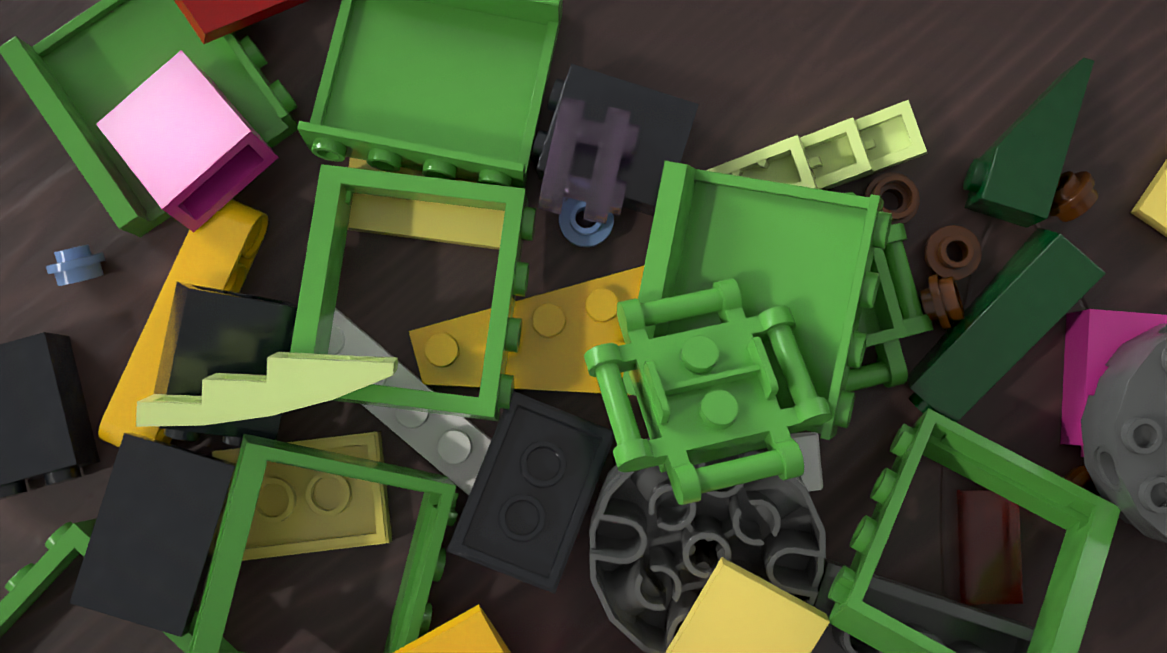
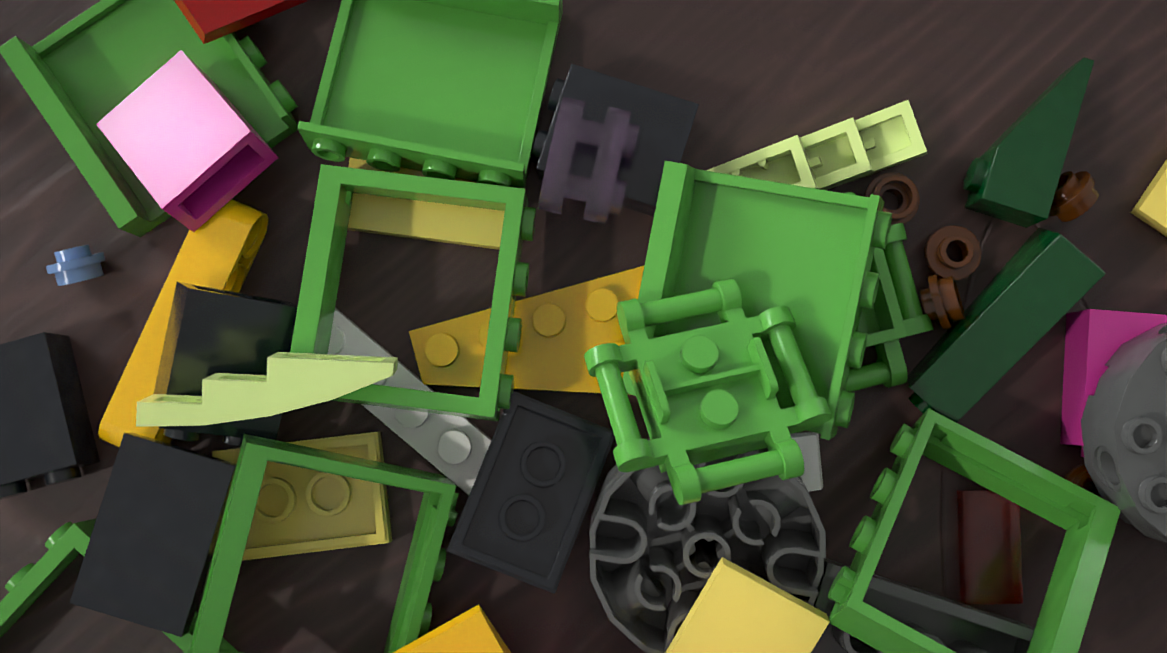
medium blue plate [559,192,614,248] -> none

